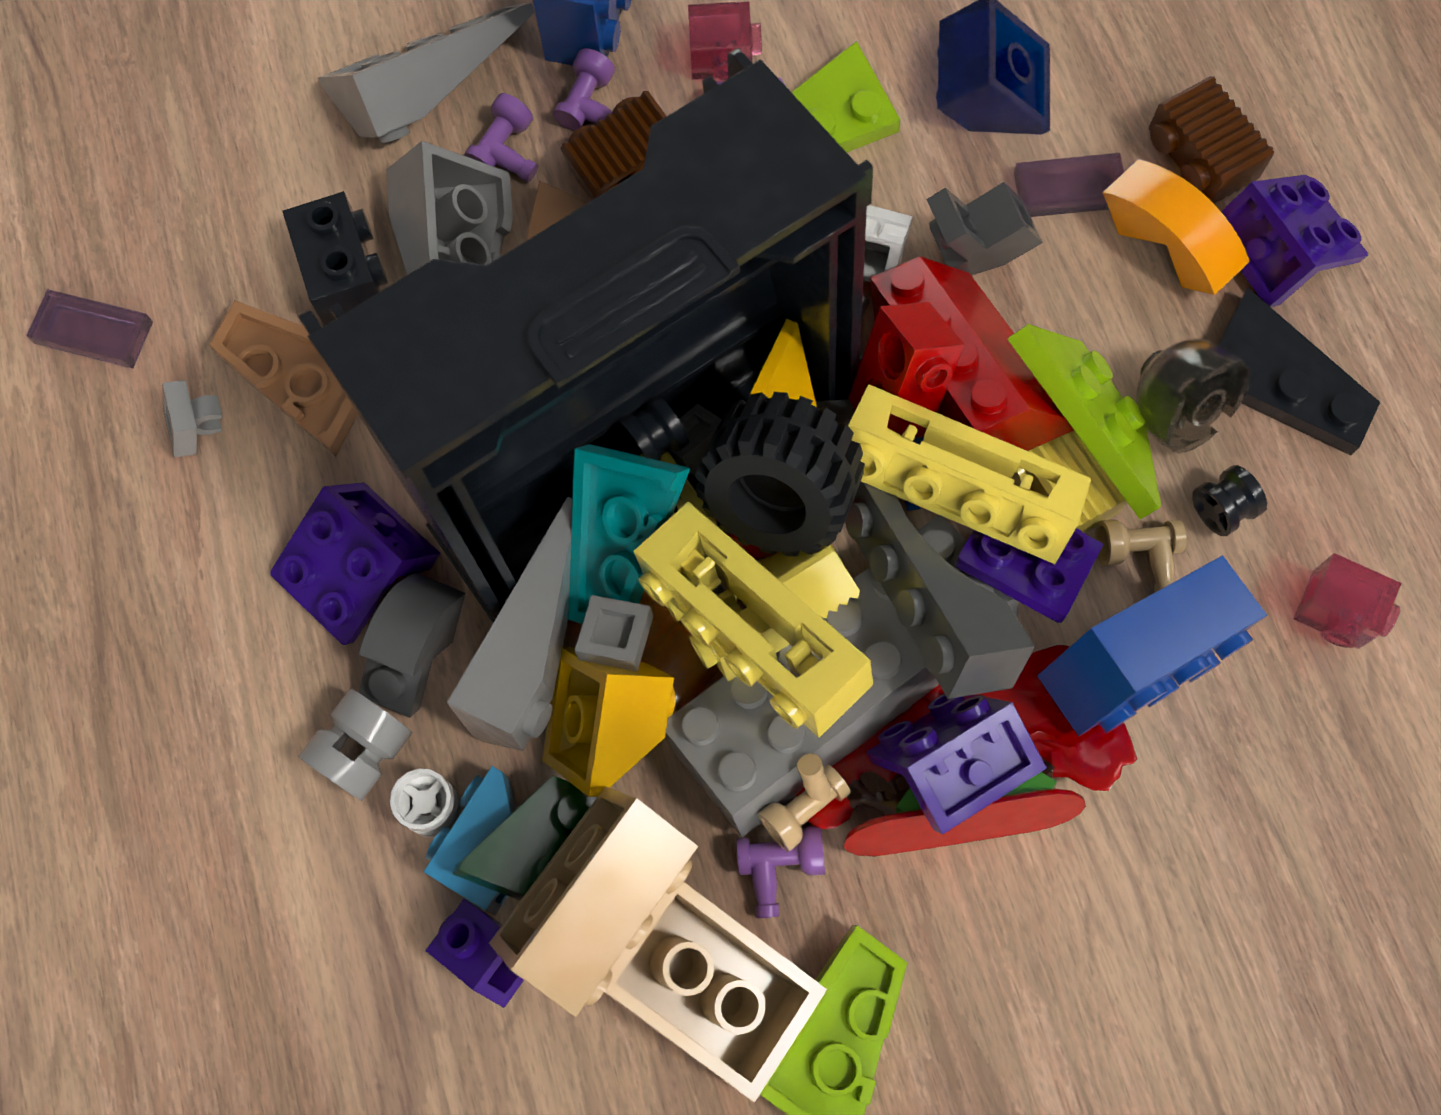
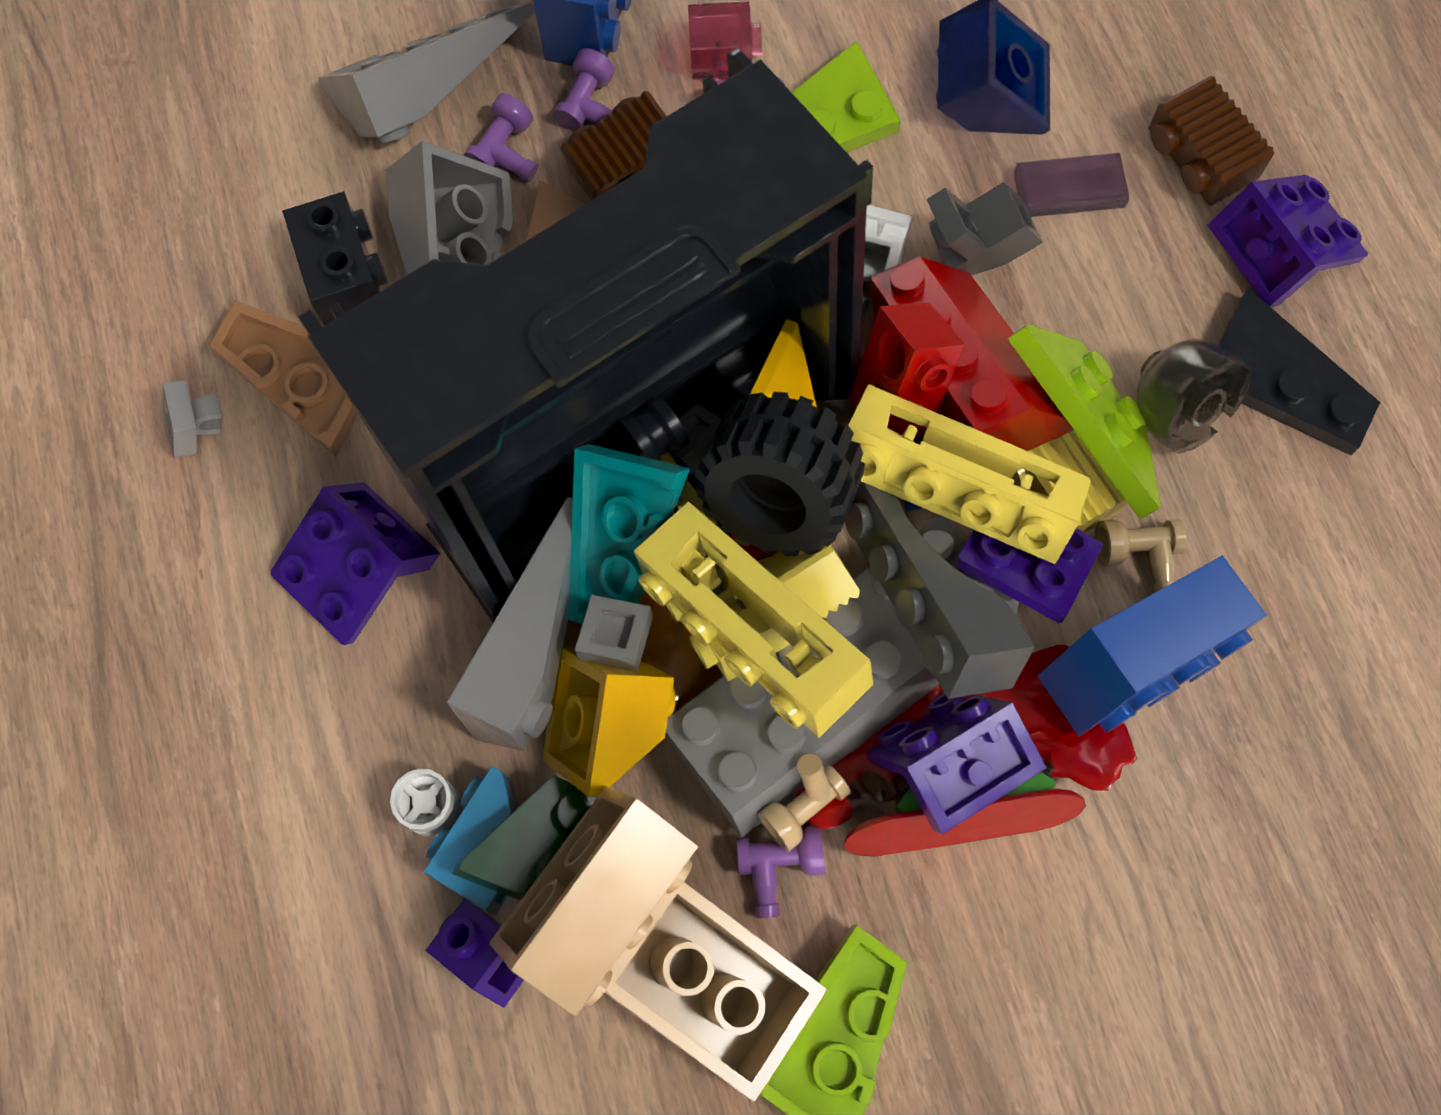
clear purple tile [26,289,153,369] -> none
light grey wheel [298,688,413,801] -> none
dark grey brick [359,572,466,718] -> none
light orange brick [1103,160,1250,295] -> none
black wheel [1192,465,1267,536] -> none
clear pink brick [1293,553,1402,649] -> none

